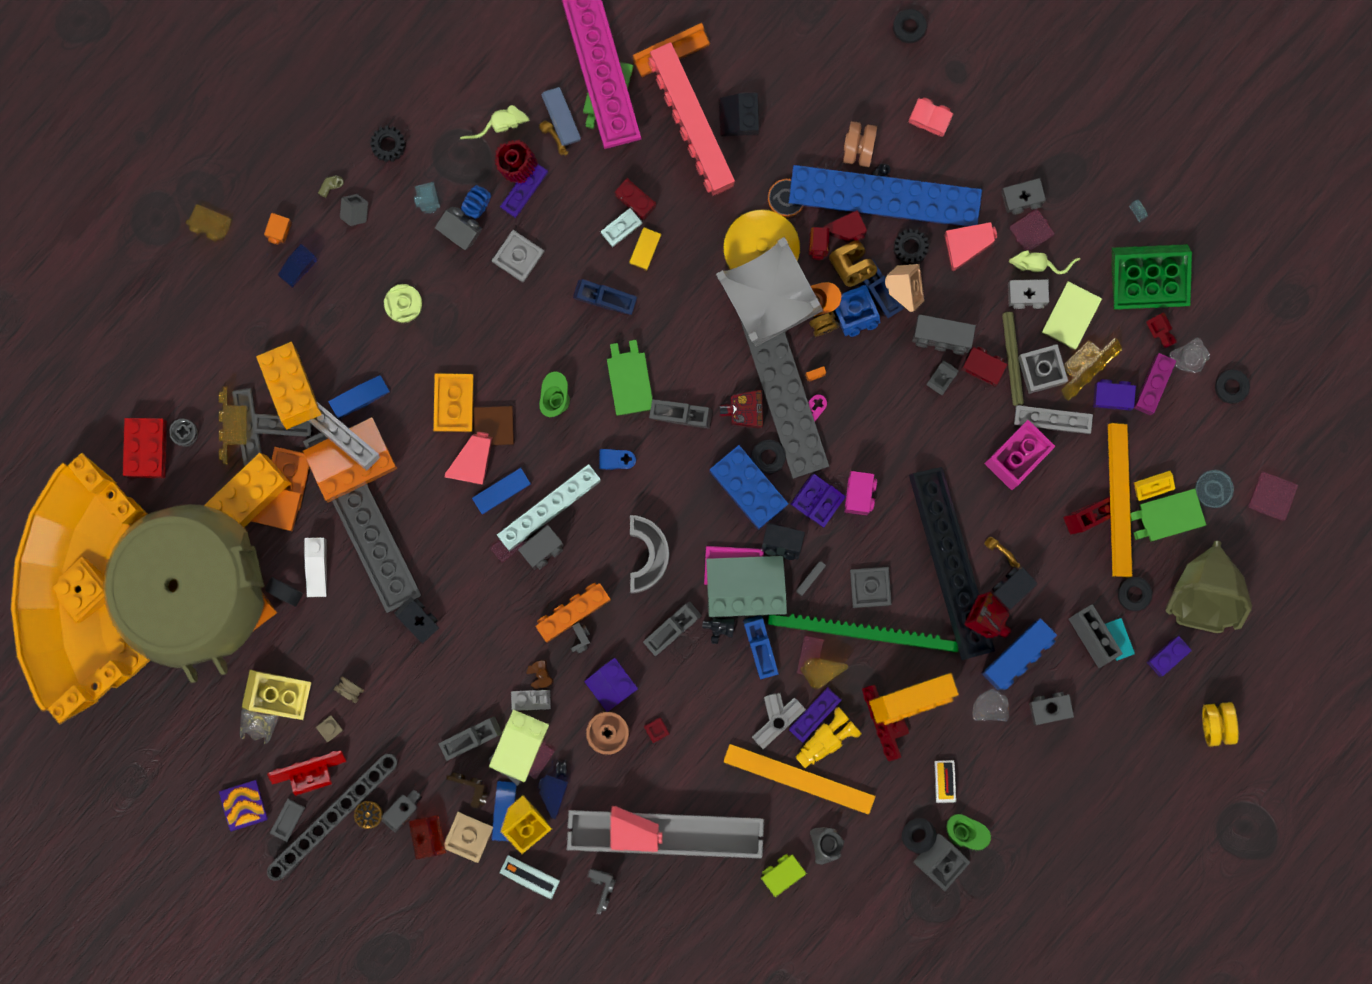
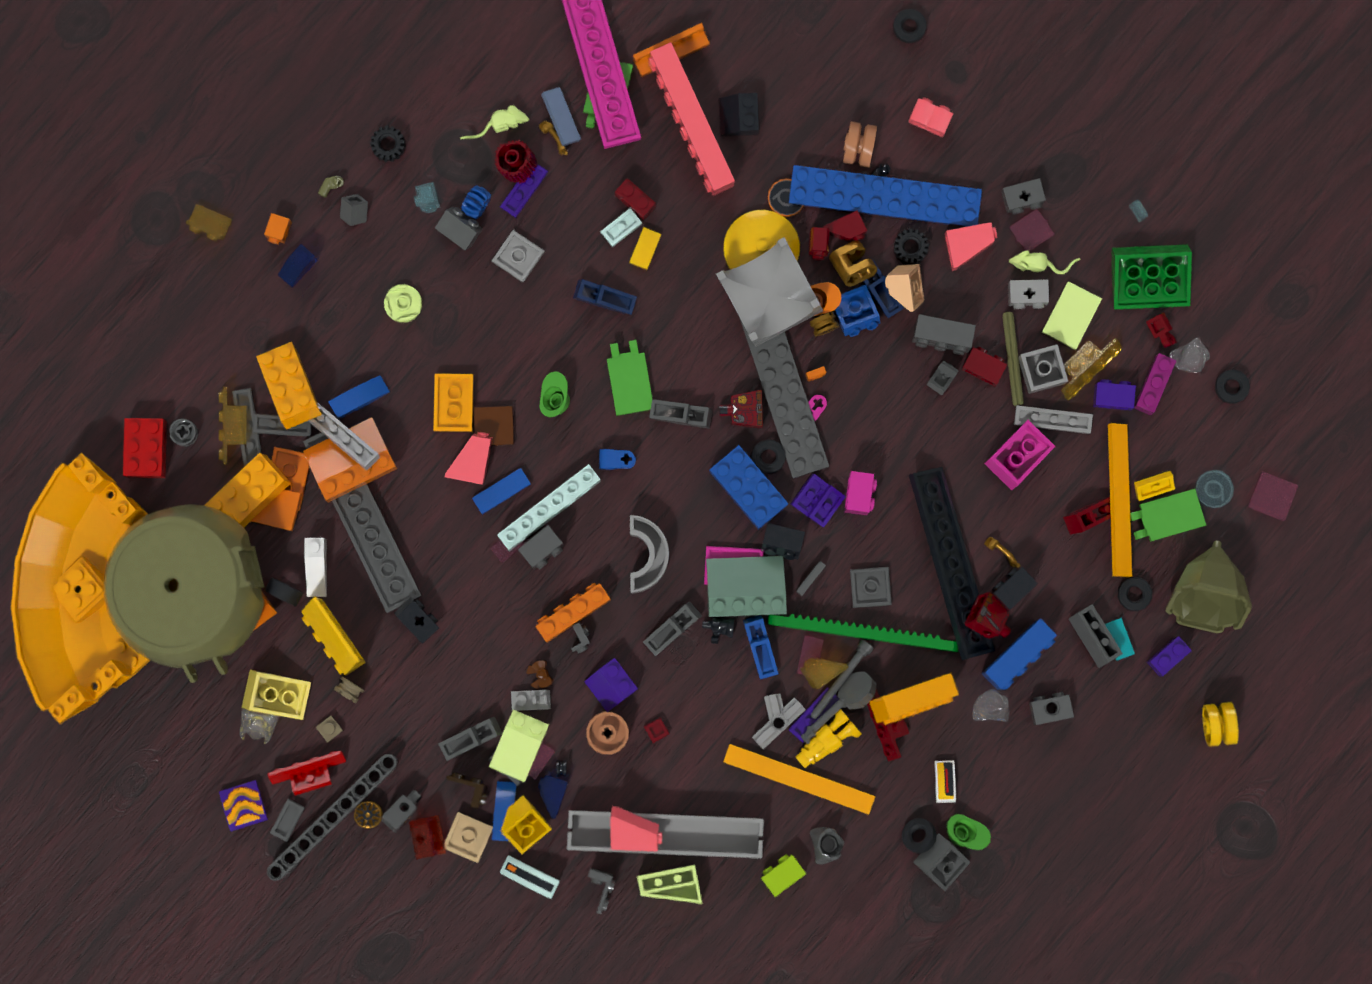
none -> yellow slope [301,597,366,676]
none -> yellowish green wedge [637,864,702,904]
none -> dark grey piece [801,671,877,744]
none -> dark grey piece [811,640,874,719]

